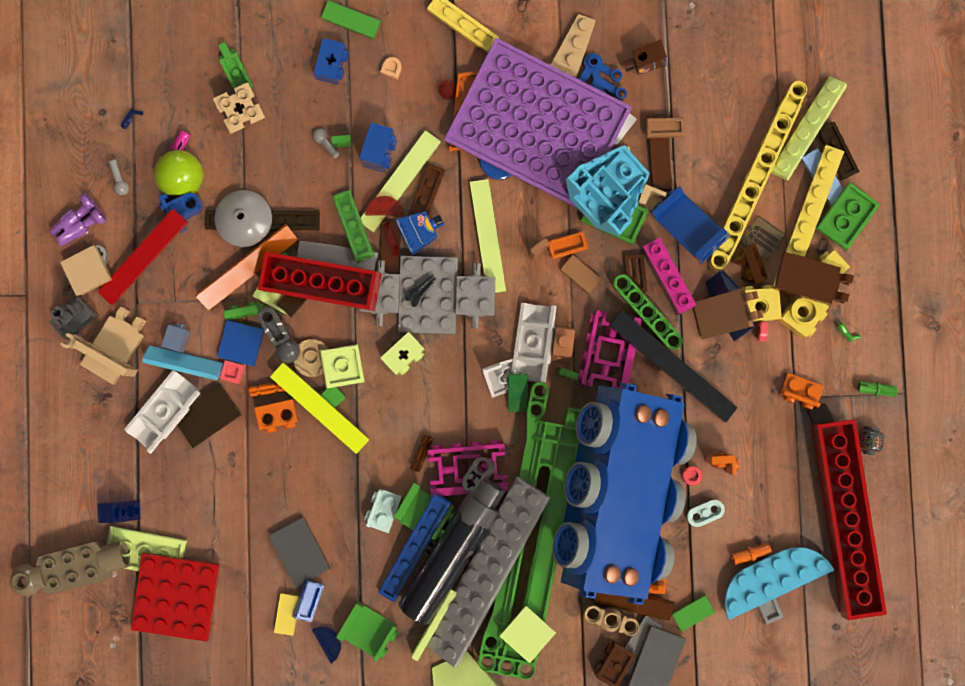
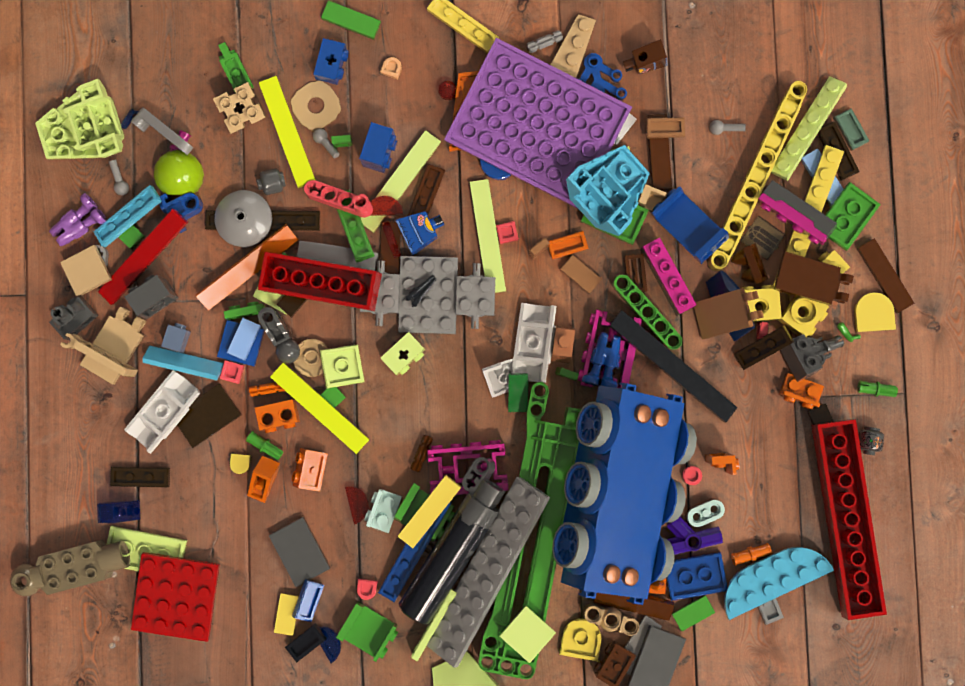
none -> yellowish green wedge [35,79,124,159]
none -> medium azure tile [93,185,162,247]
none -> dark brown tile [110,467,170,487]
none -> bright green tile [119,225,145,250]
none -> dark grey brick [124,275,179,319]
none -> light grey beam [131,107,193,155]
none -> light blue tile [227,318,261,361]
none -> light yellow tile [230,454,251,474]
none -> bright green axle [246,431,283,460]
none -> orange slope [247,456,280,503]
none -> dark grey head [256,168,286,195]
none -> neon yellow tile [259,76,316,188]
none -> black tile [285,623,327,663]
none -> tan piece [291,81,341,130]
none -> bracket [291,448,328,492]
none -> coral beam [304,180,373,218]
none -> clear red tile [345,487,369,525]
none -> coral tile [357,579,378,600]
none -> light yellow tile [398,475,461,548]
none -> coral tile [496,221,519,245]
none -> light grey axle [527,30,563,53]
none -> light yellow tile [559,618,601,662]
none -> blue piece [582,332,621,388]
none -> dark purple piece [666,517,723,555]
none -> blue tile [666,552,728,601]
none -> light grey bar [709,120,746,135]
none -> dark brown tile [734,325,794,370]
none -> piece [758,180,837,245]
none -> dark grey brick [780,334,844,382]
none -> sand green tile [833,108,869,151]
none -> light yellow tile [854,293,896,332]
none -> reddish brown tile [857,238,915,314]

